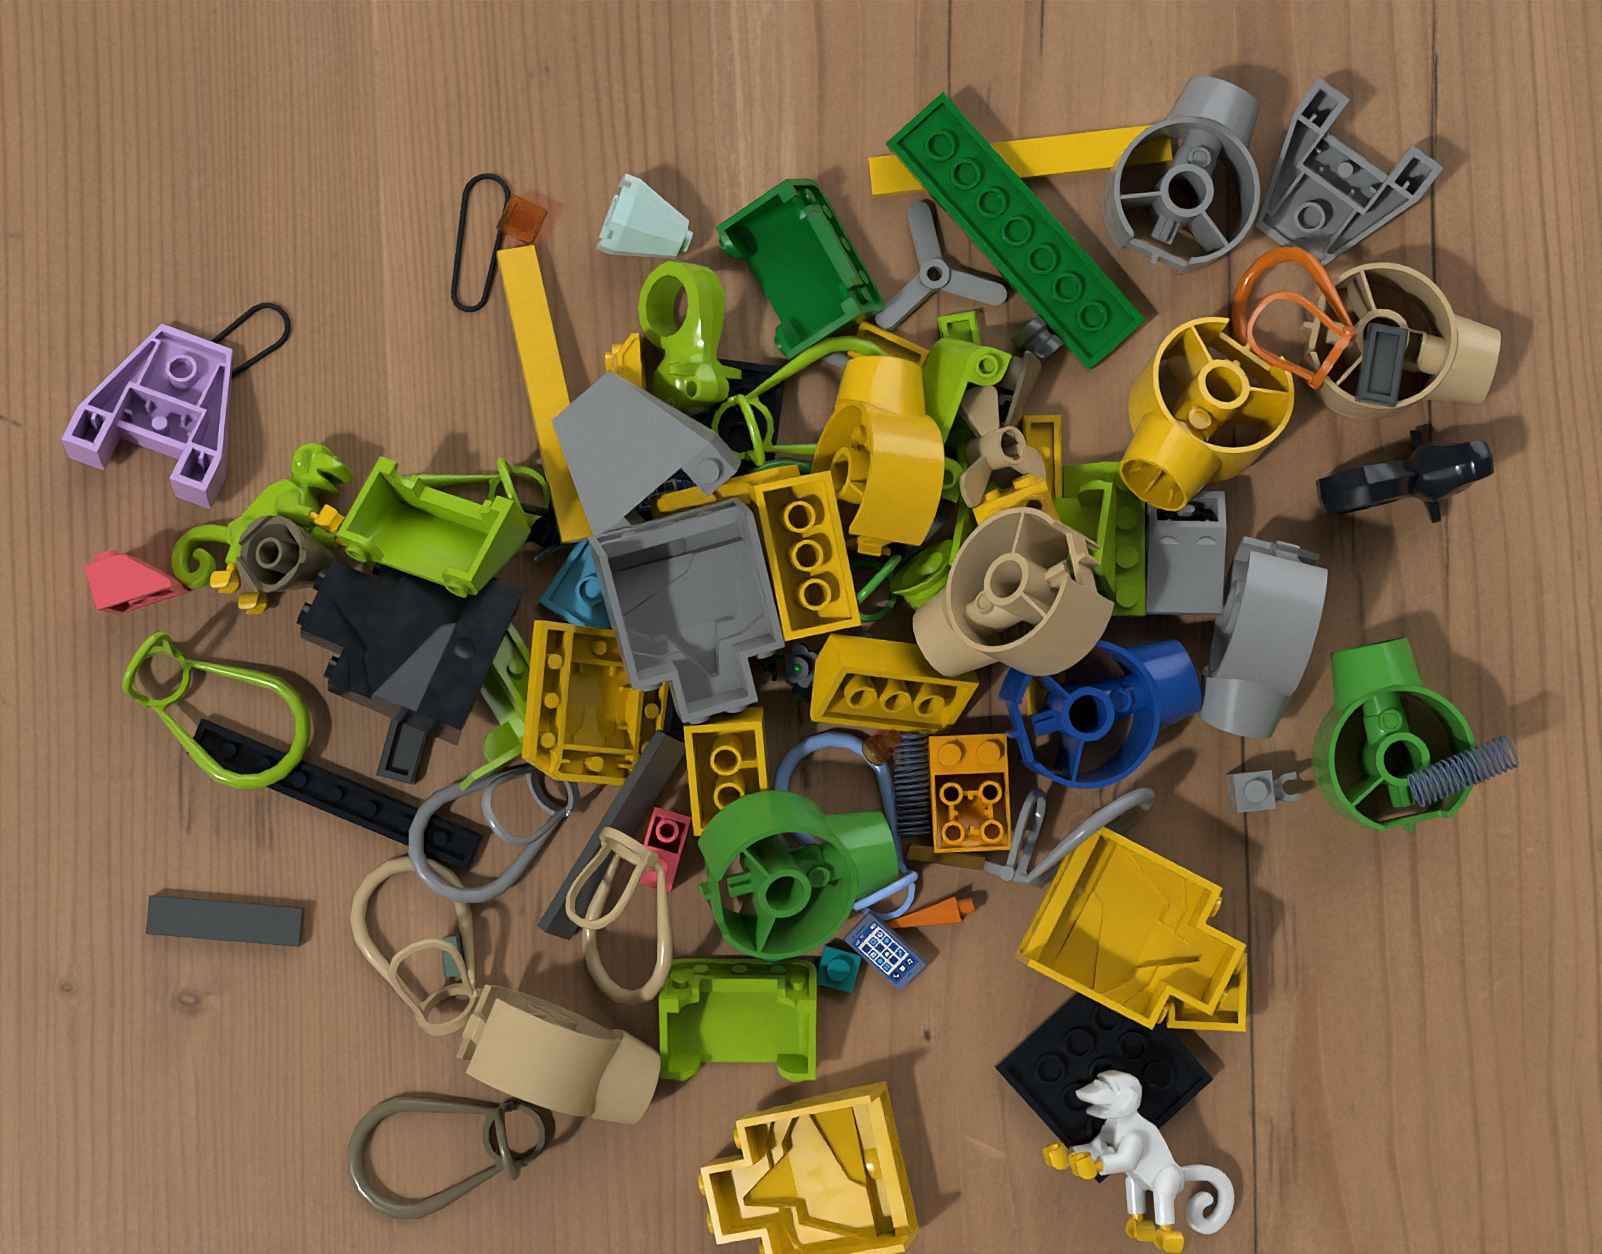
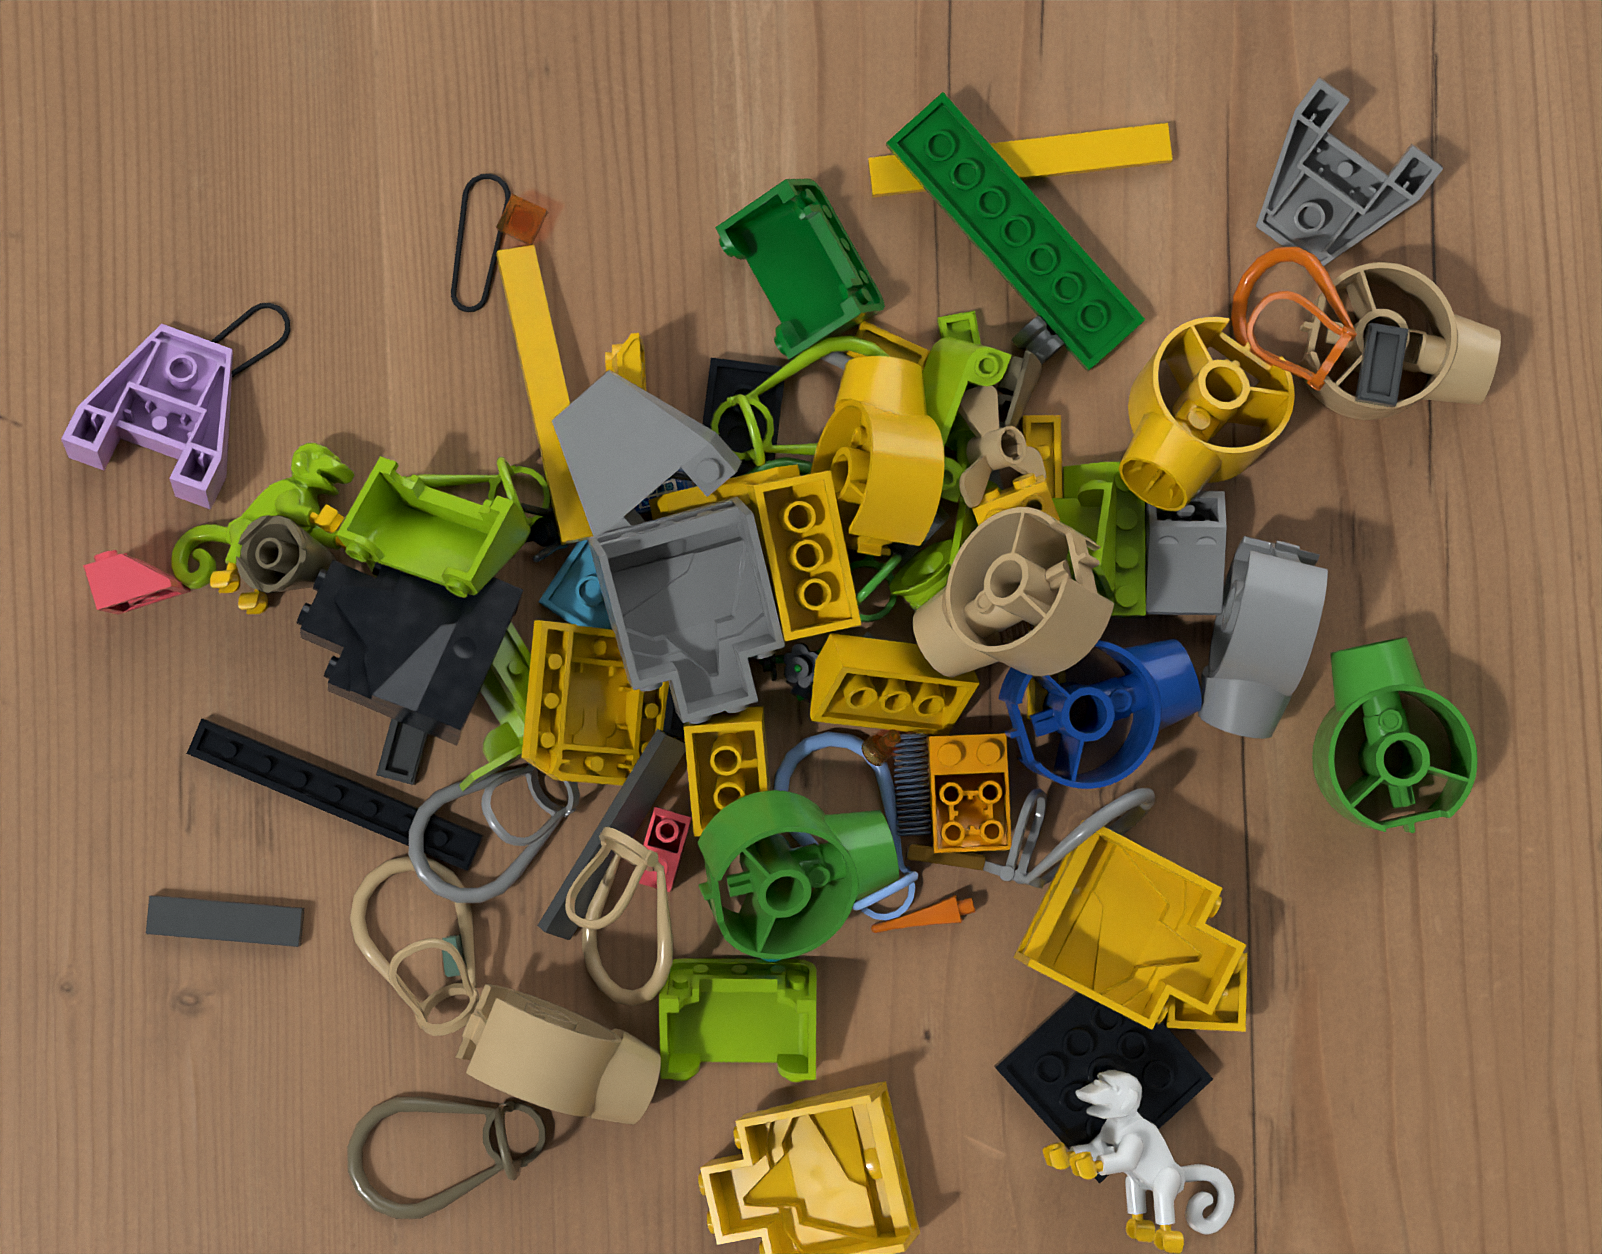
lime animal [122,631,310,790] -> none
light aqua cone [596,174,693,258] -> none
lime animal [638,261,741,419] -> none
teal plate [817,945,862,993] -> none
tile [844,910,927,991] -> none
light grey piece [875,201,1007,331] -> none
light grey animal [1101,75,1260,276] -> none
light grey brick [1225,770,1300,813] -> none
black animal [1316,429,1494,523] -> none
sand blue piece [1407,735,1519,807] -> none

